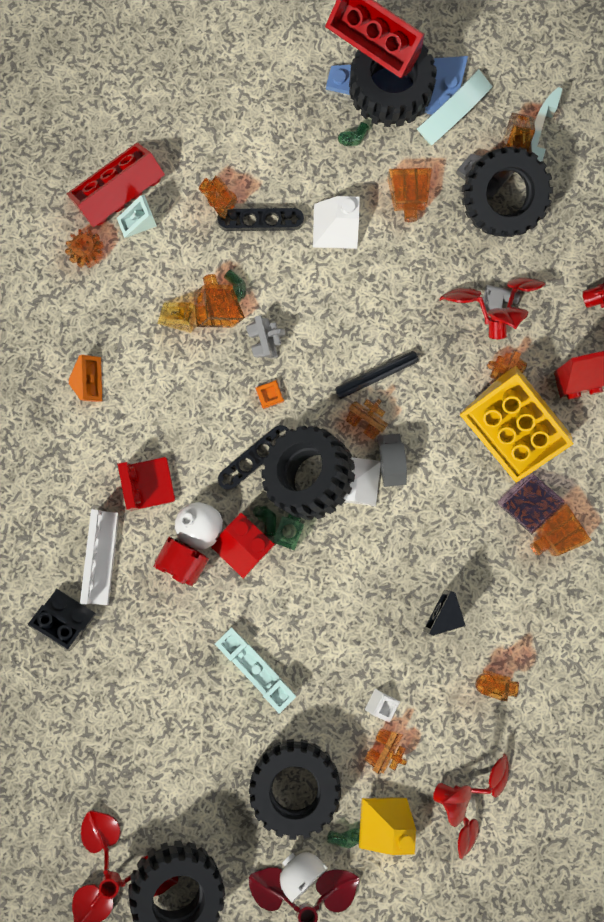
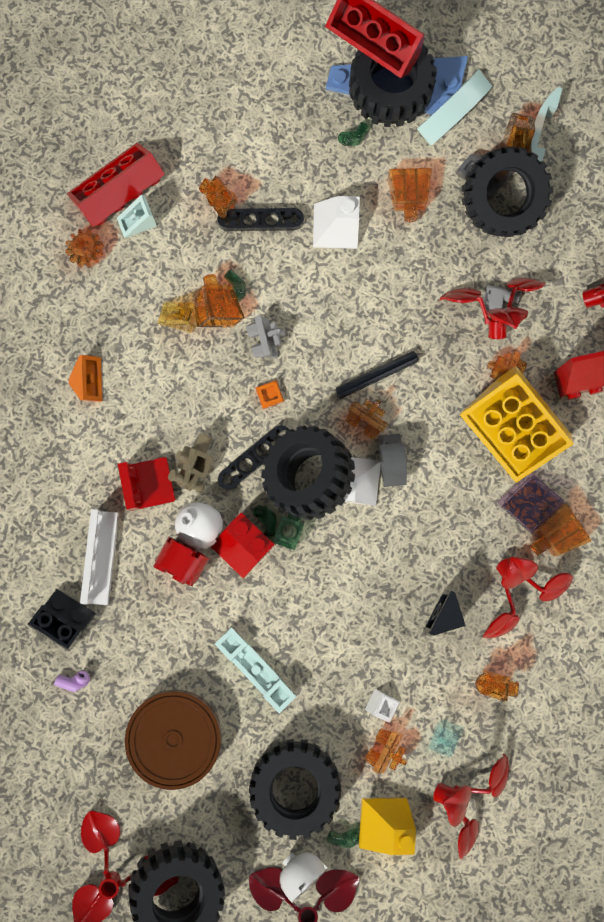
none -> lavender arm [54,670,90,692]
none -> reddish brown brick [125,689,222,790]
none -> dark tan piece [168,433,214,493]
none -> clear light blue tile [428,725,459,757]
none -> red plant [482,557,574,638]

